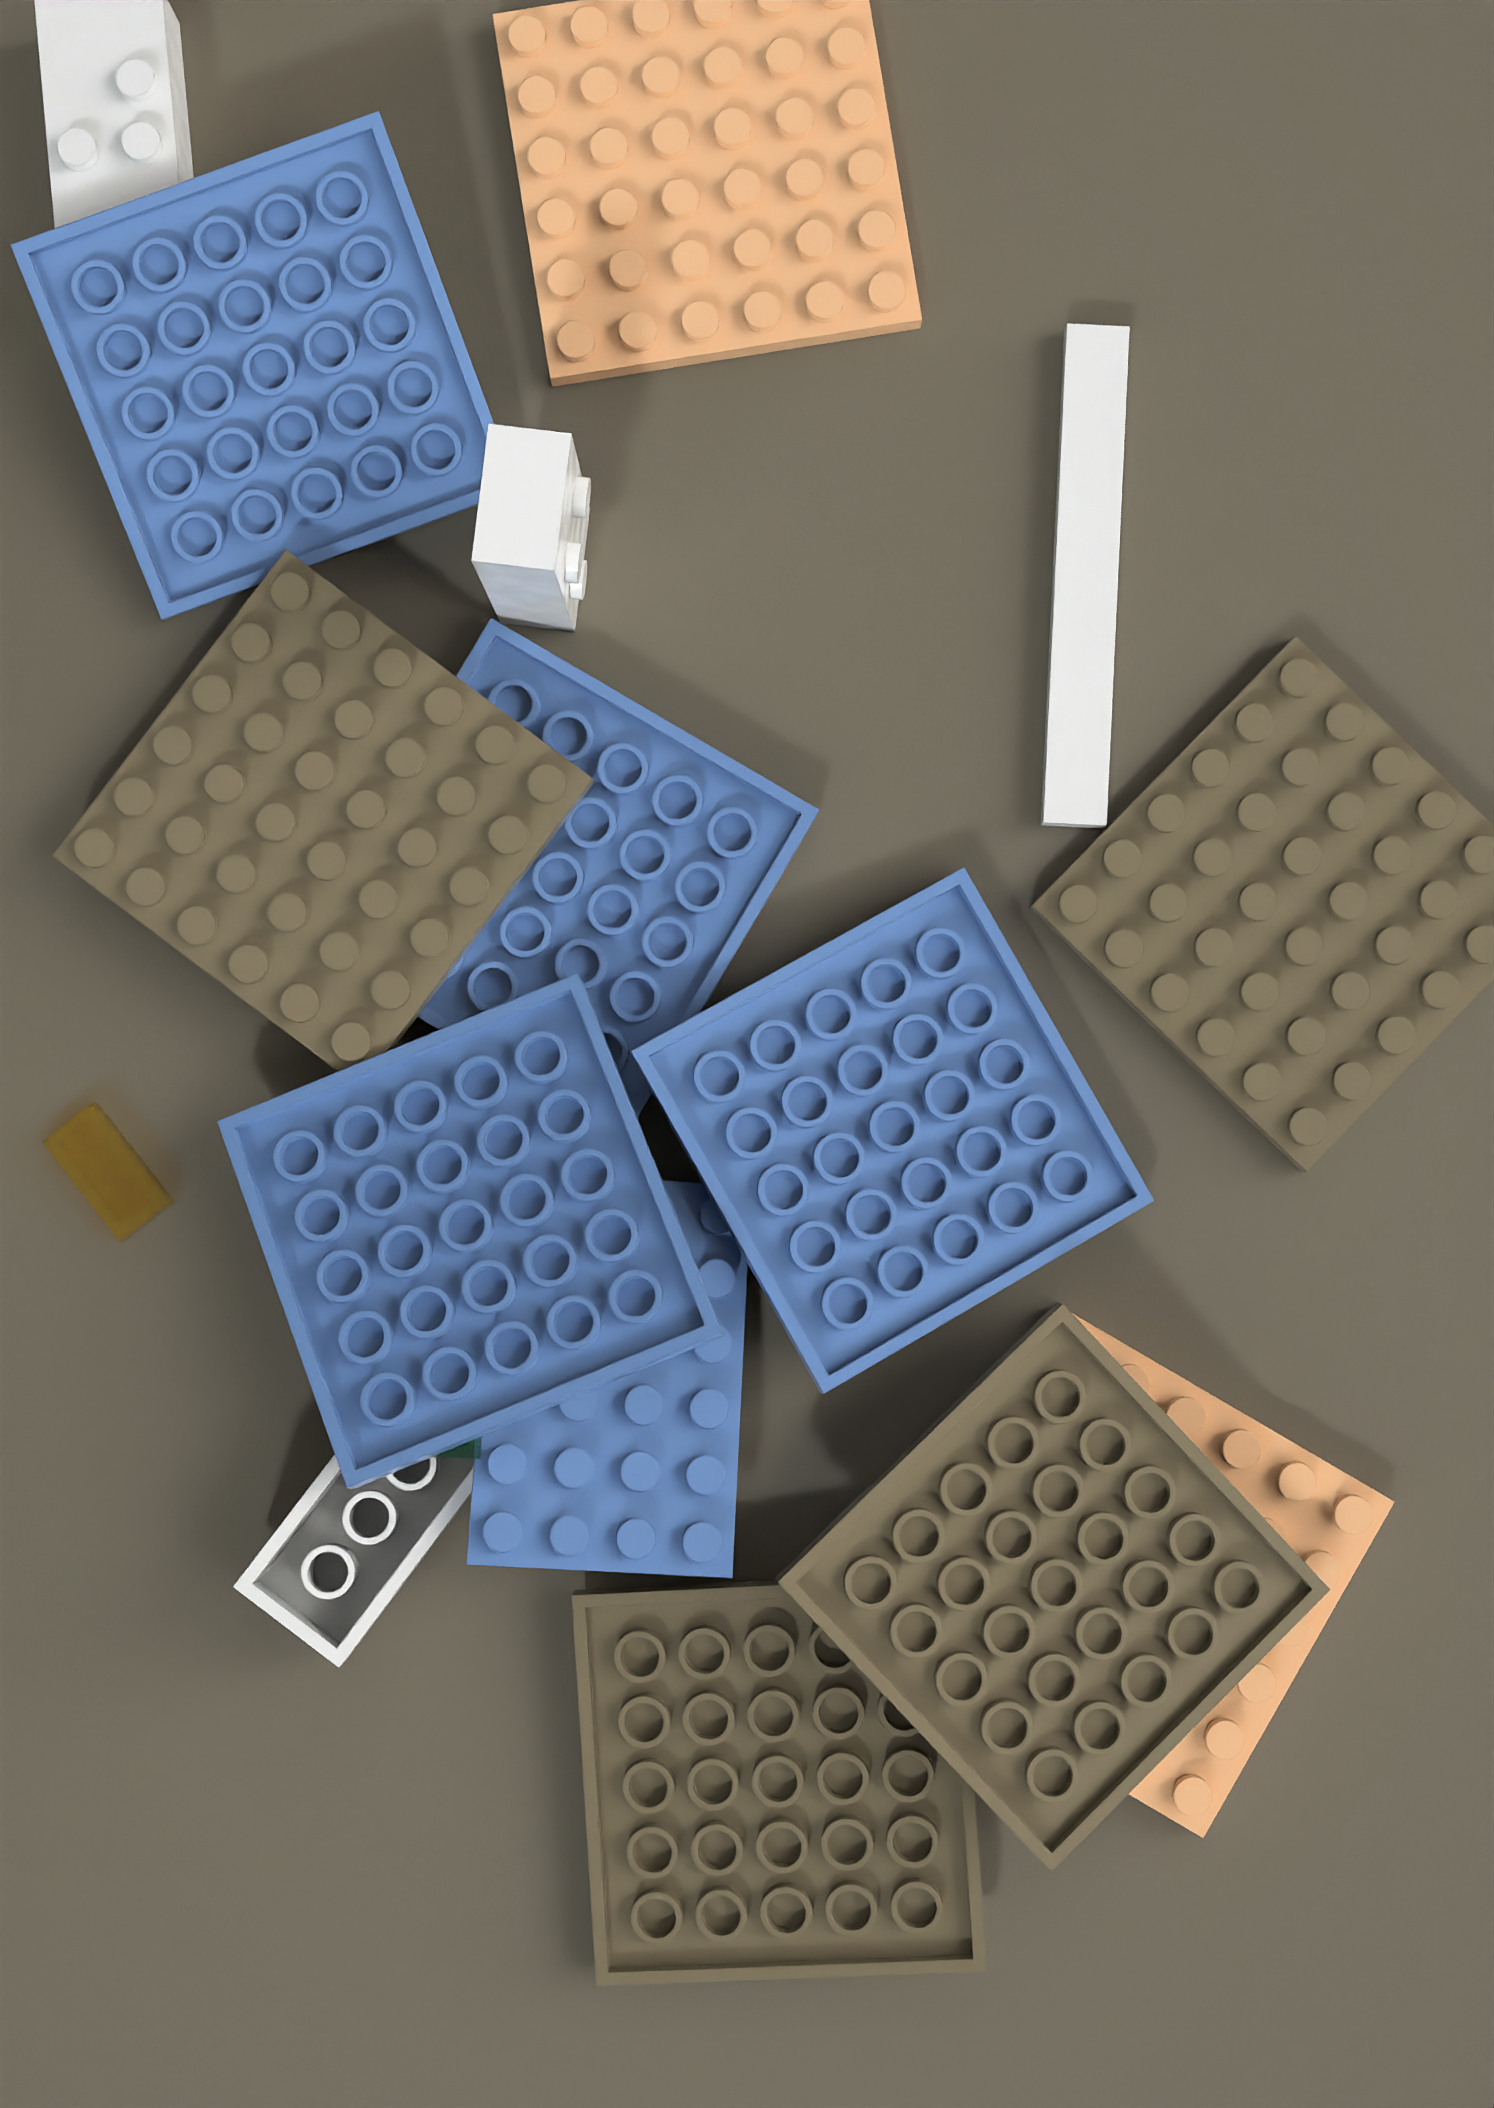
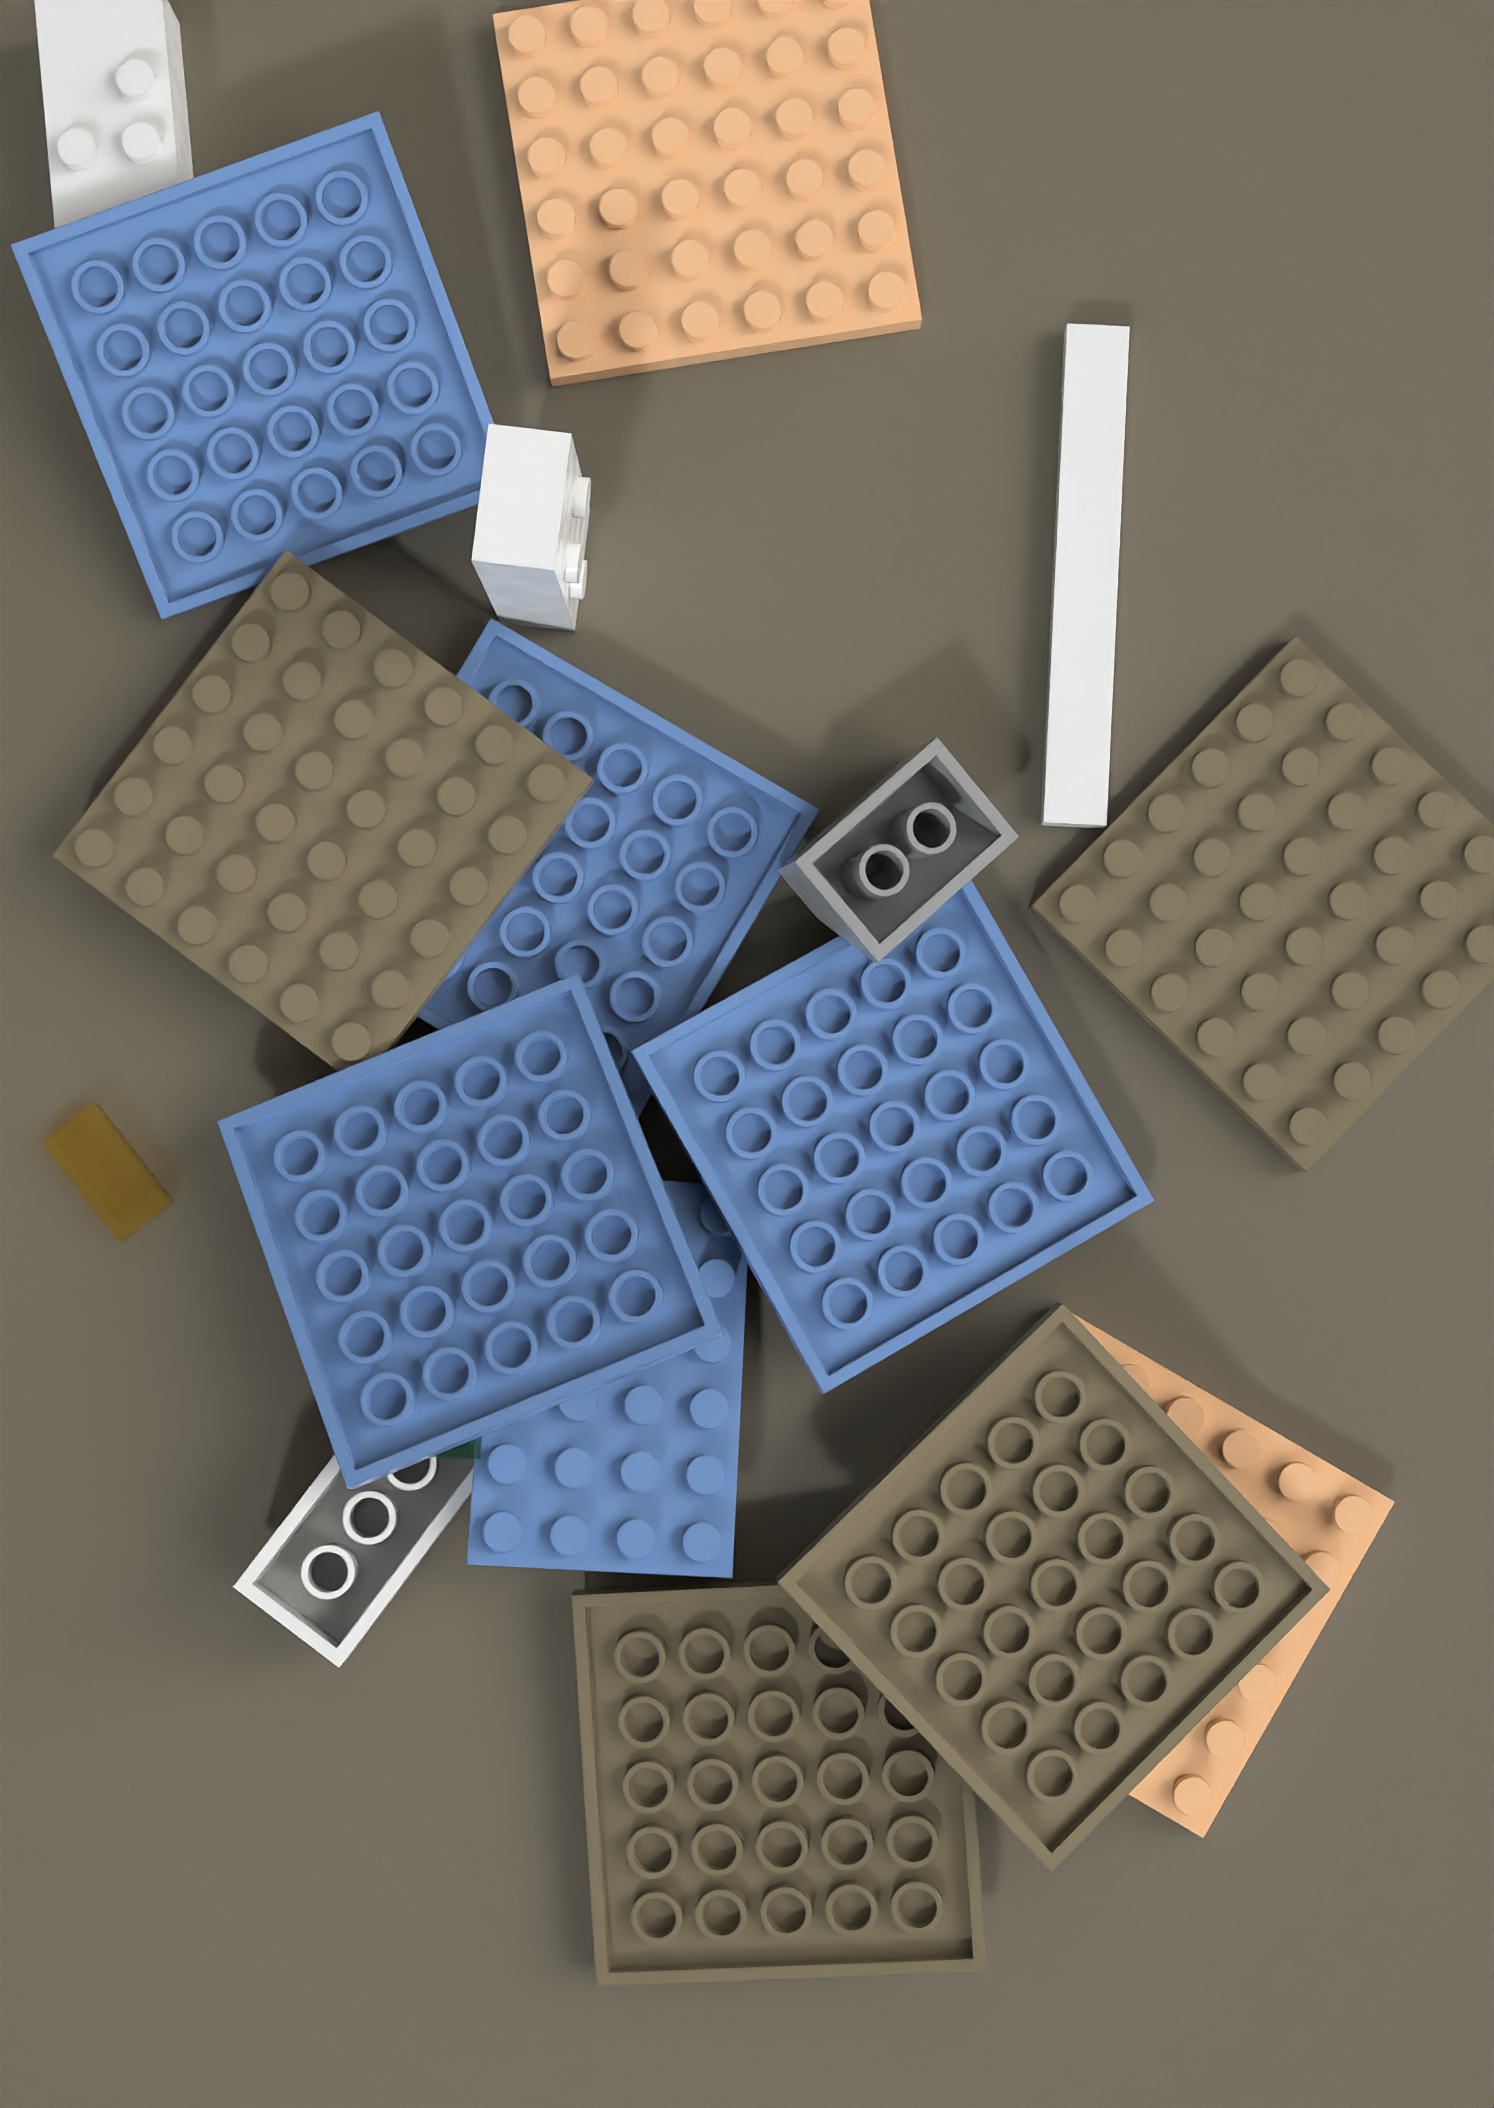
none -> light grey slope [777,737,1019,963]

